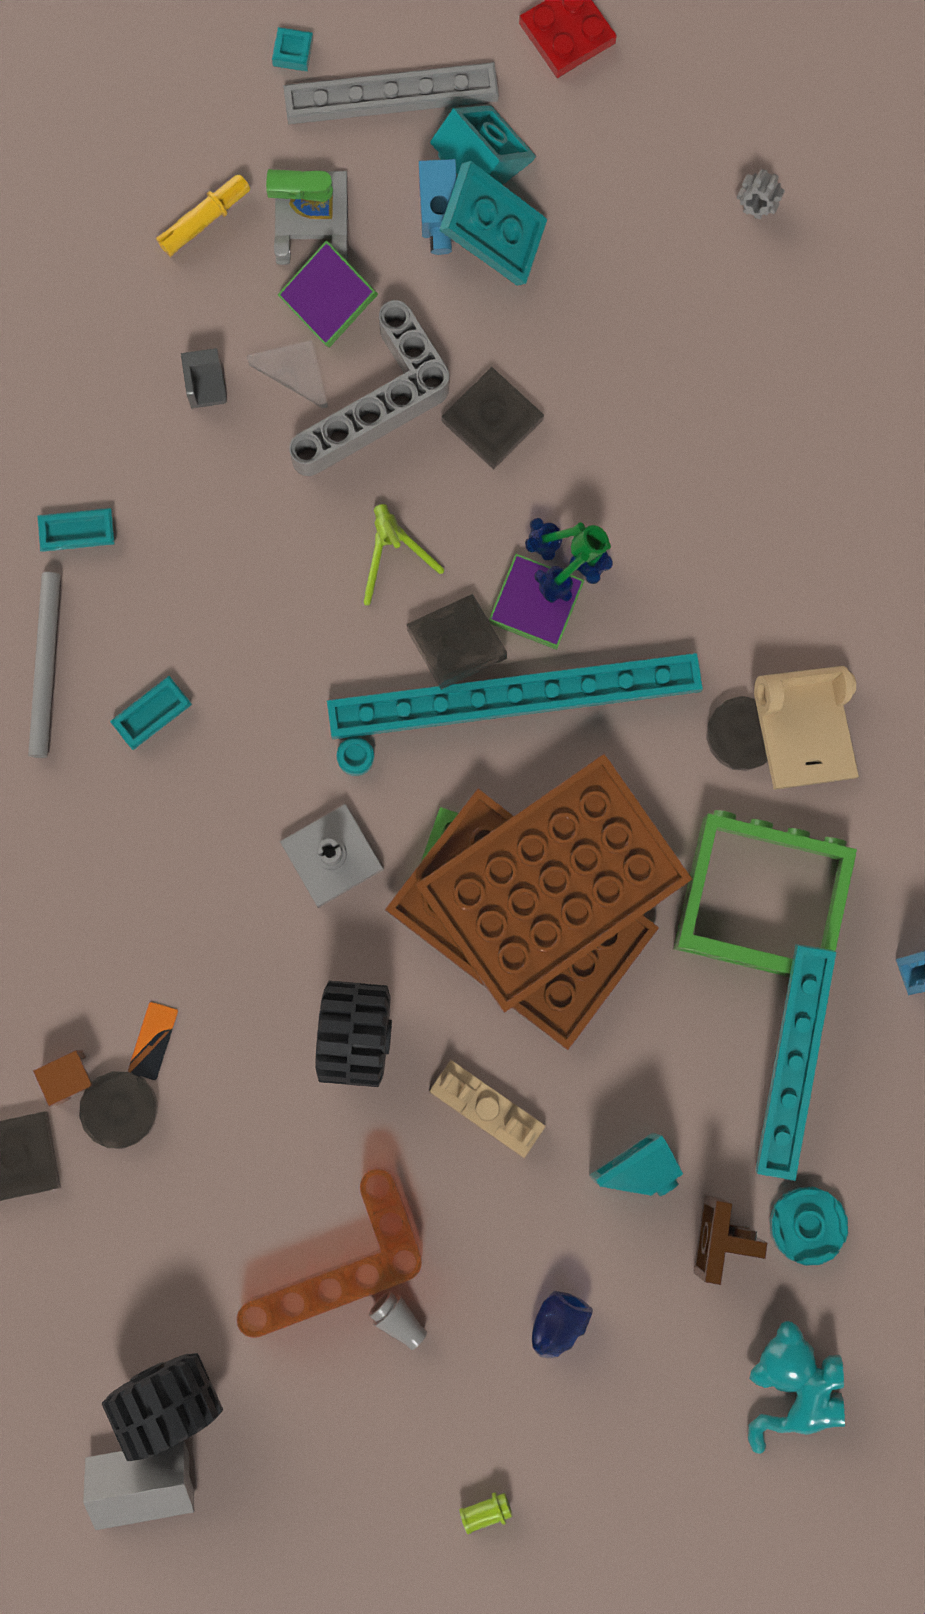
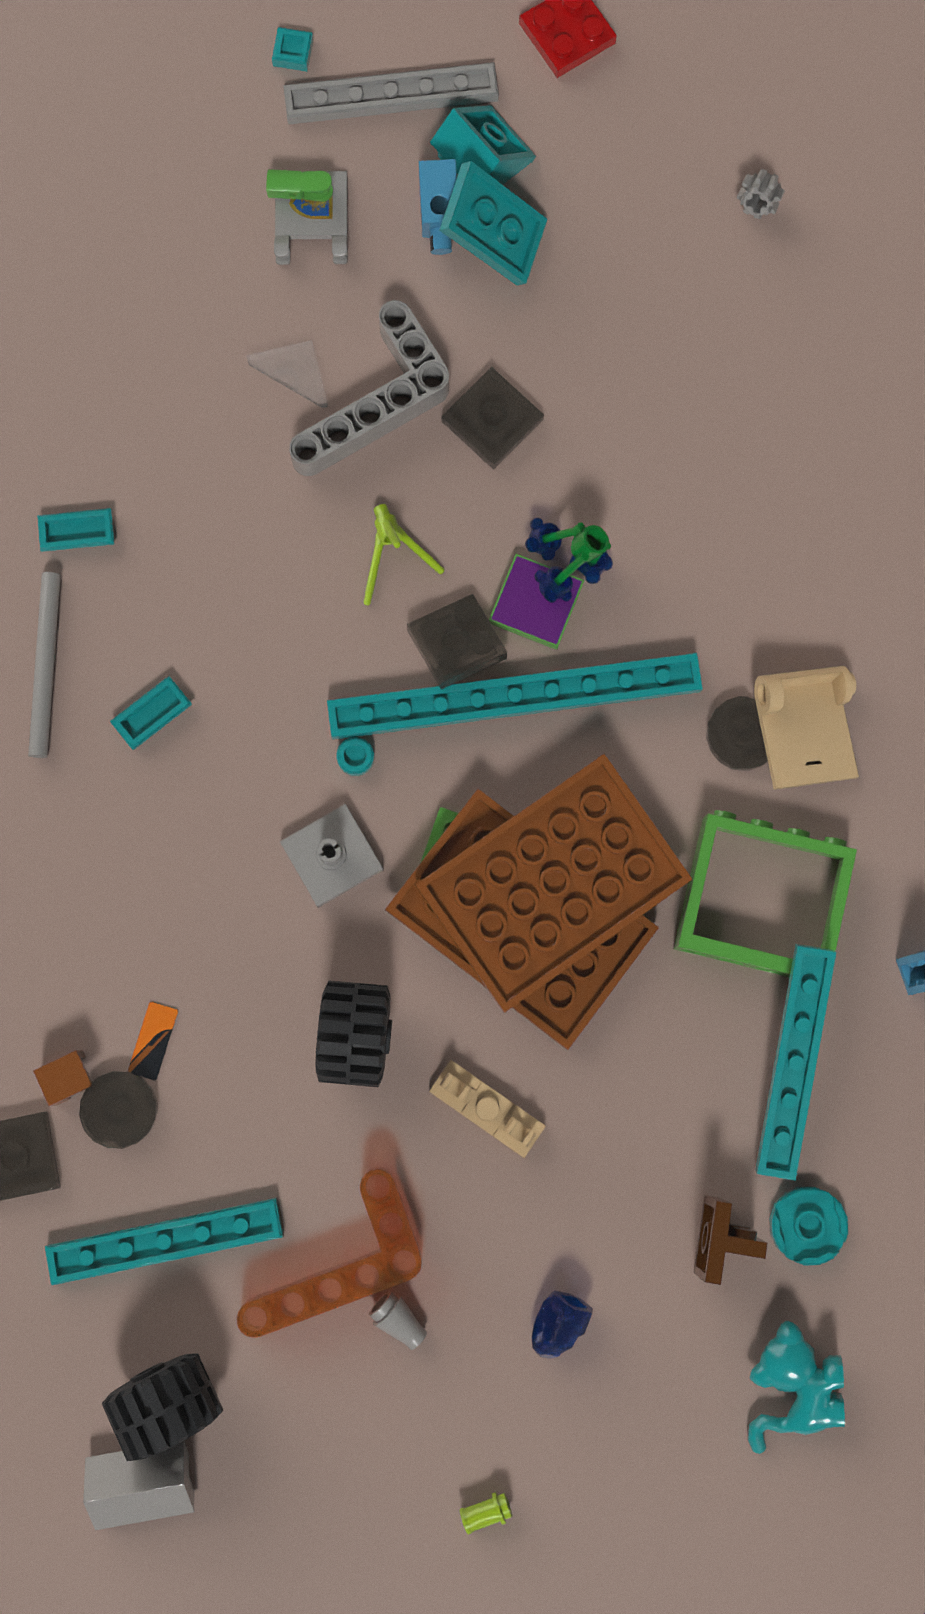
yellow axle [155,174,250,257] -> none
dark grey panel [181,348,227,409] -> none
dark purple tile [278,240,379,348] -> none
teal slope [589,1132,683,1197] -> none
none -> teal tile [45,1198,284,1286]

